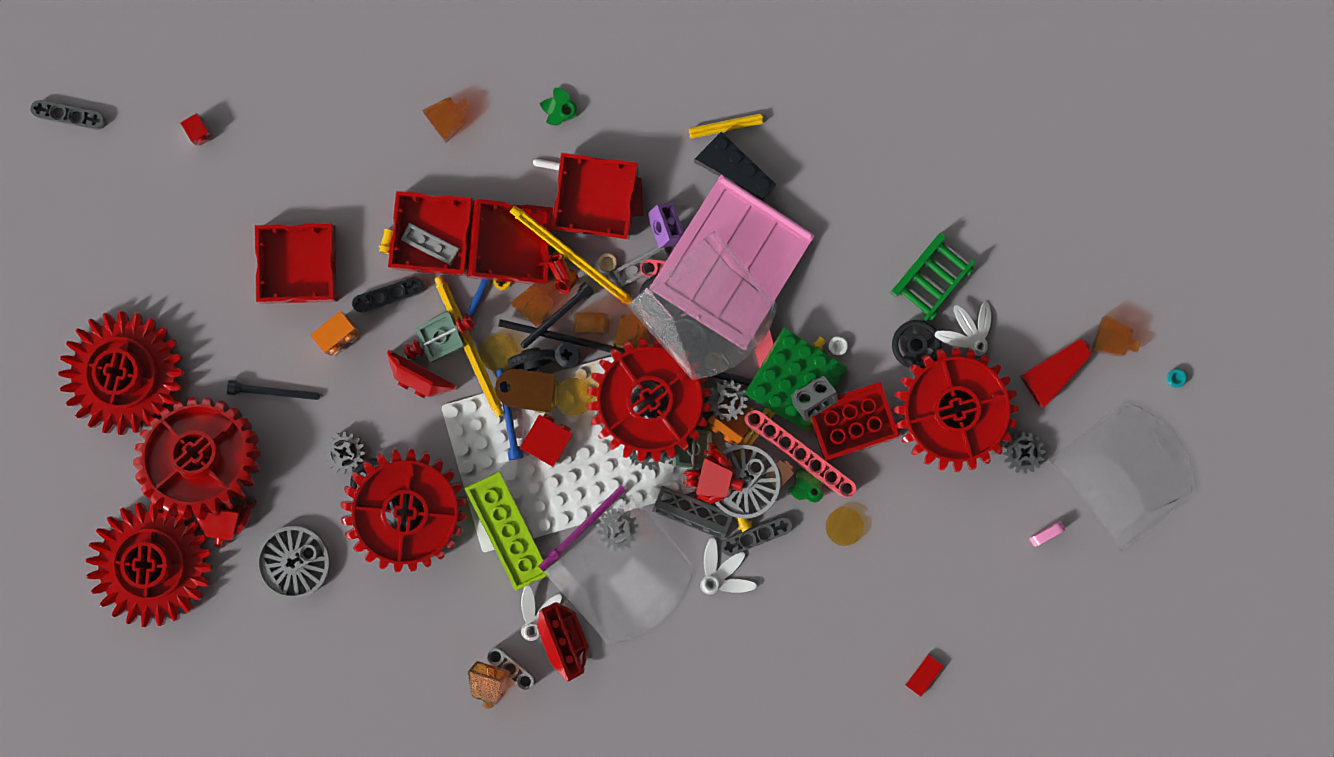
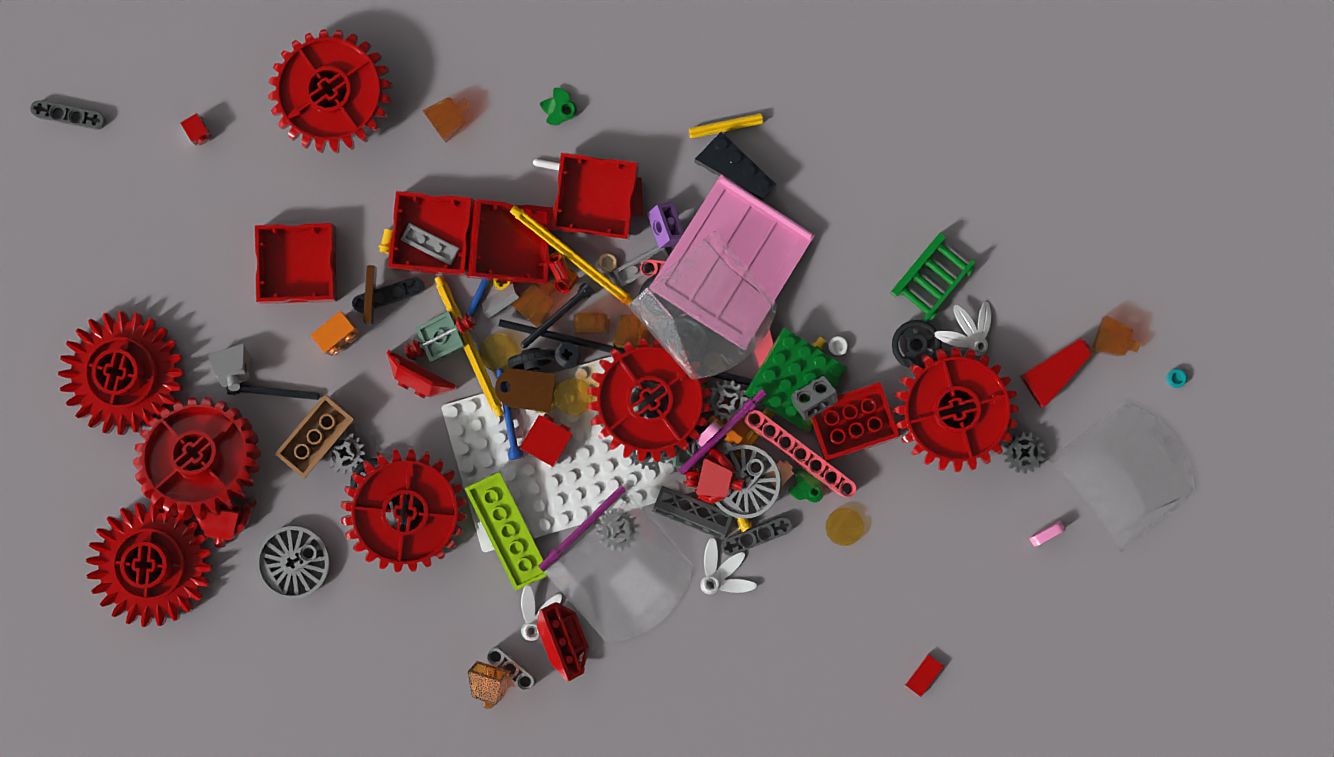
none -> light grey torso [208,344,250,391]
none -> red gear [268,29,393,154]
none -> medium nougat slope [275,395,355,479]
none -> reddish brown tile [363,265,377,325]
none -> light grey tile [482,283,519,319]
none -> magenta bar [678,389,767,475]
none -> bright pink beam [695,421,722,447]

